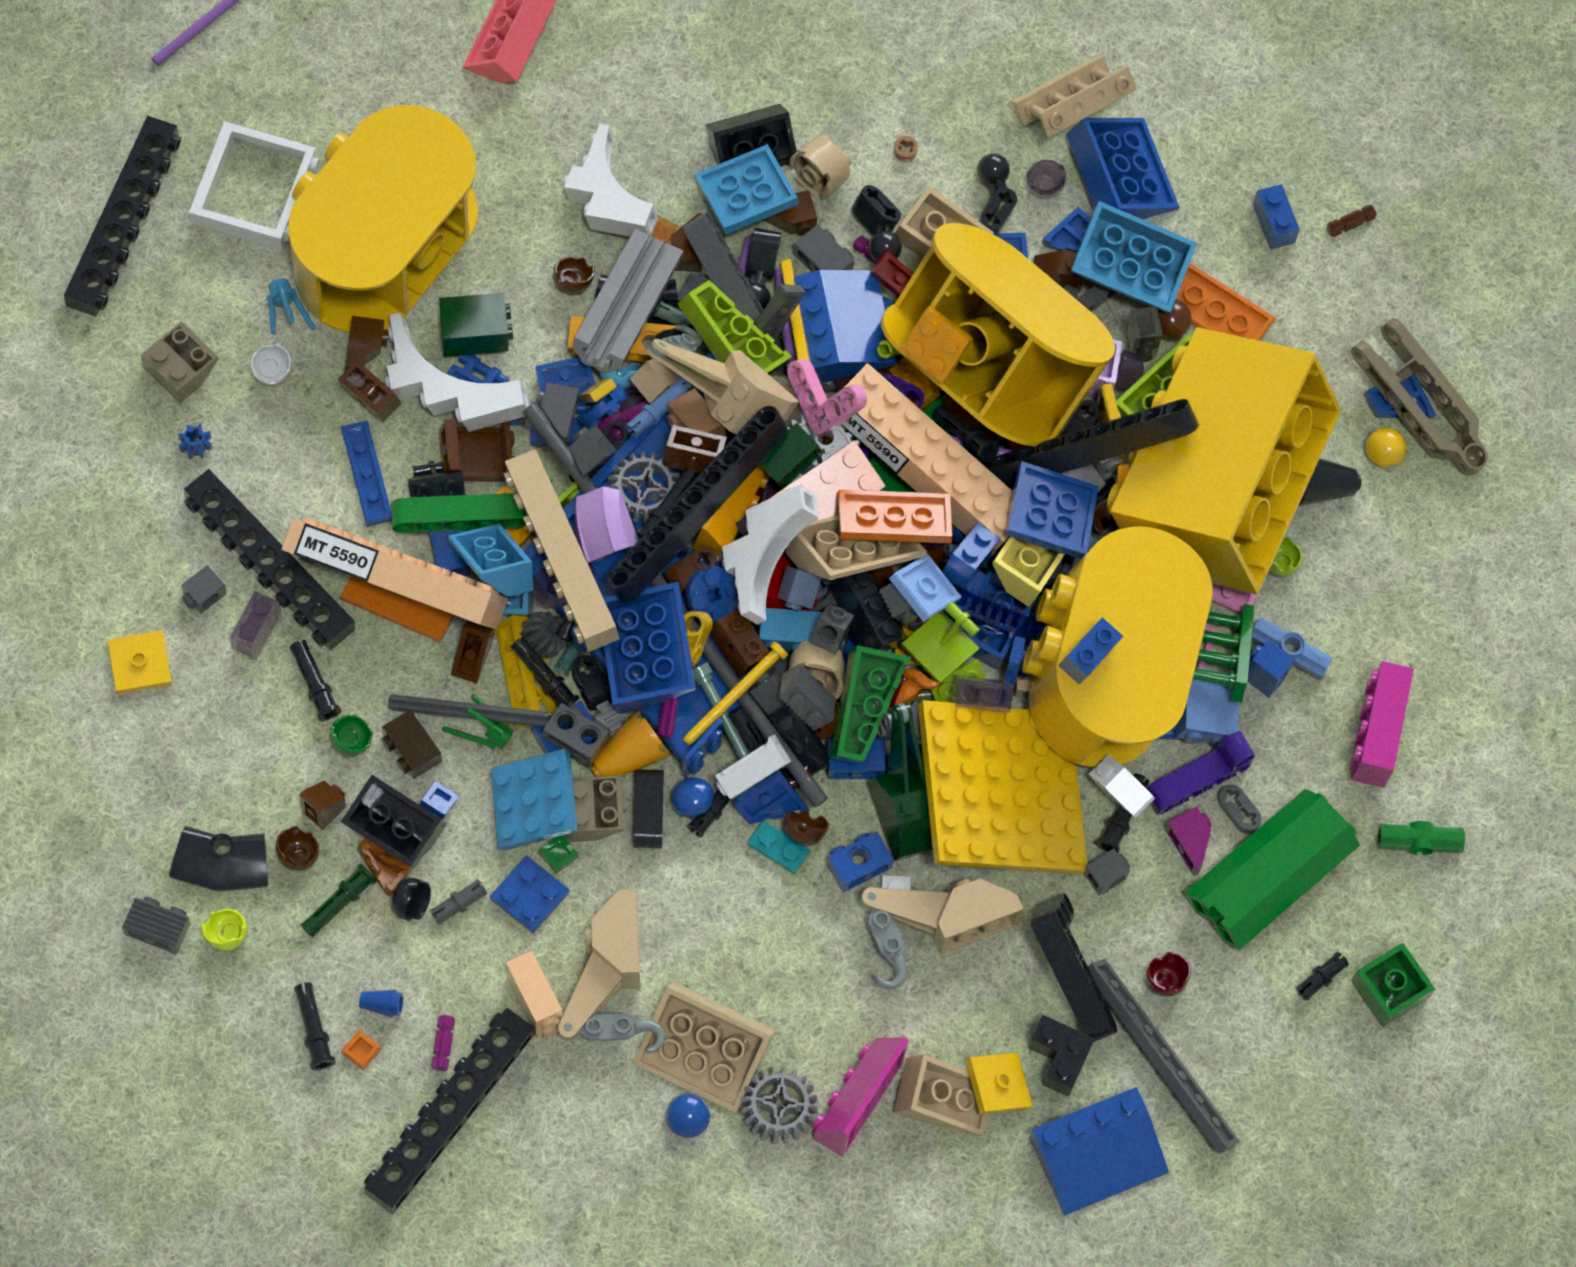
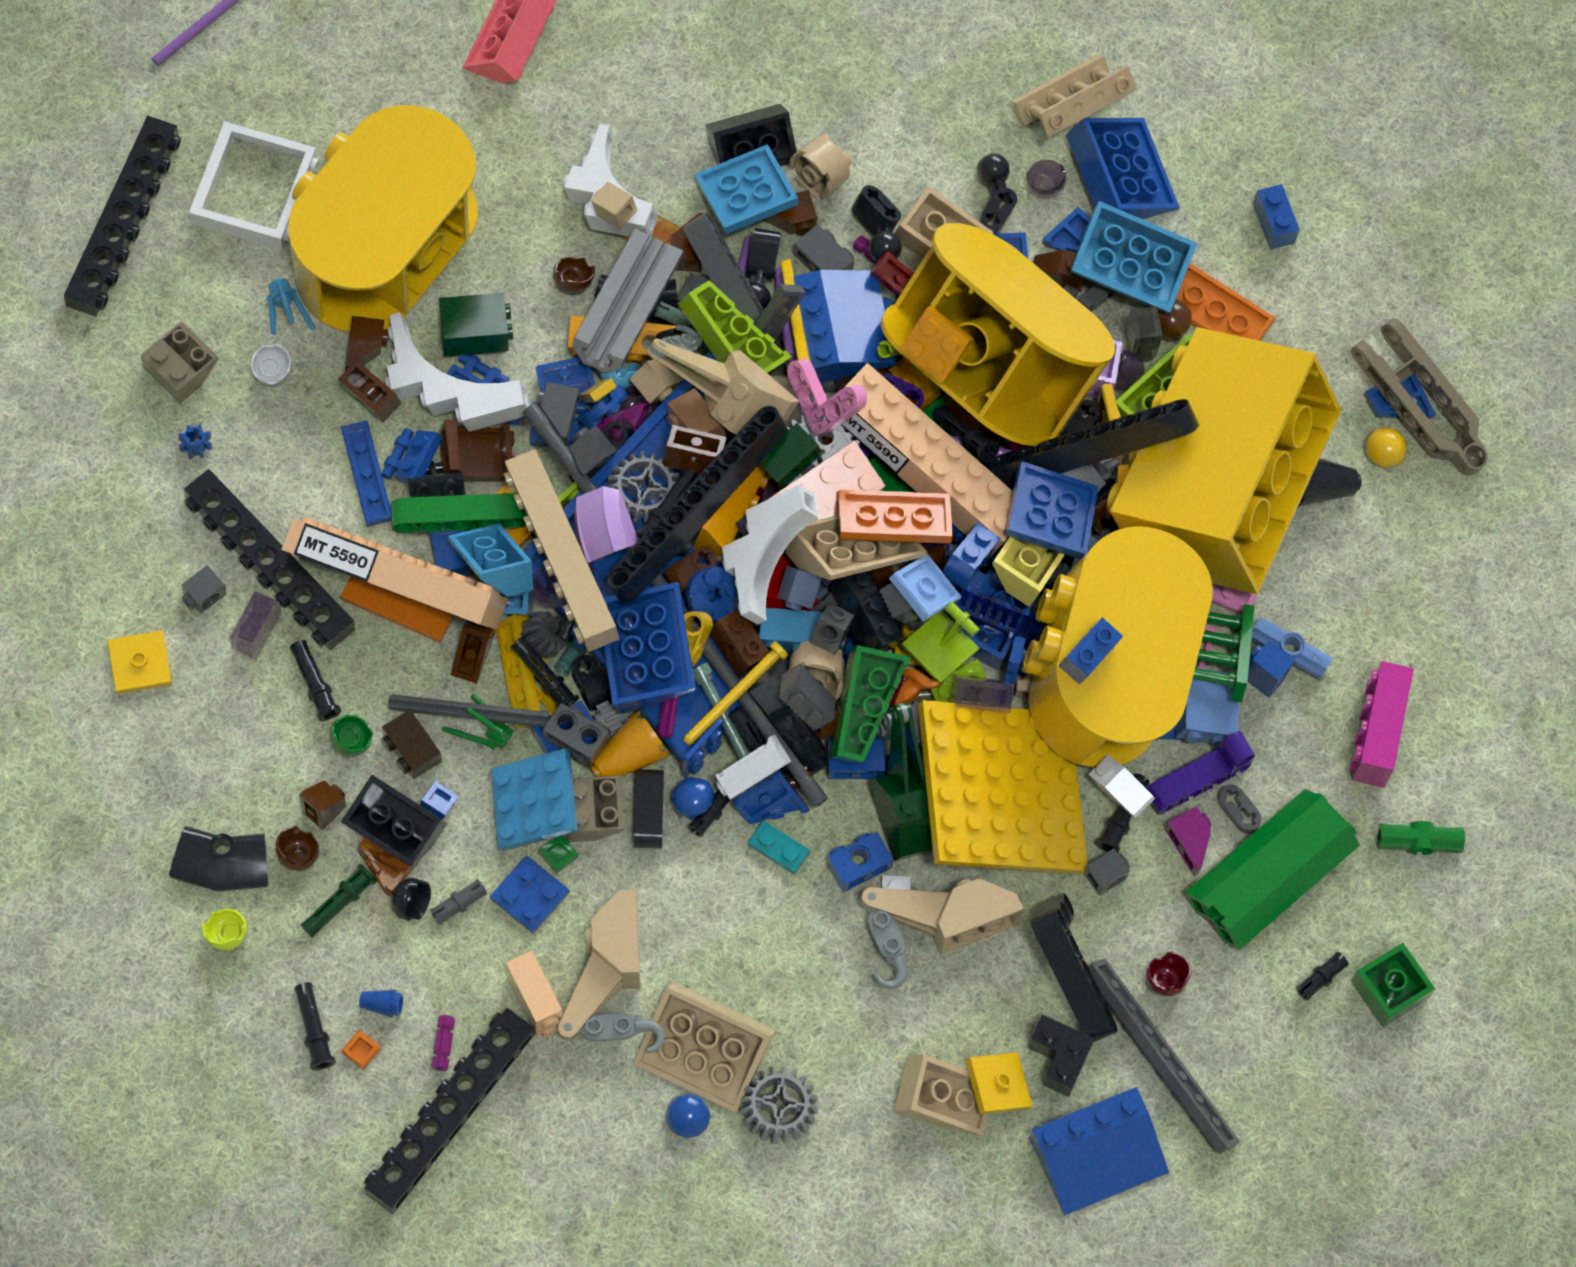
dark grey brick [122,897,191,954] -> none
medium blue pin [625,377,695,439] -> none
reddish brown hair [784,810,829,846] -> none
dark pink slope [812,1037,909,1157] -> none
medium nougat bush [894,136,918,162] -> none
lime hair [1268,537,1303,576] -> none
reddish brown axle [1327,205,1377,237] -> none
none -> blue plate [382,428,443,483]
none -> tan brick [591,181,637,230]

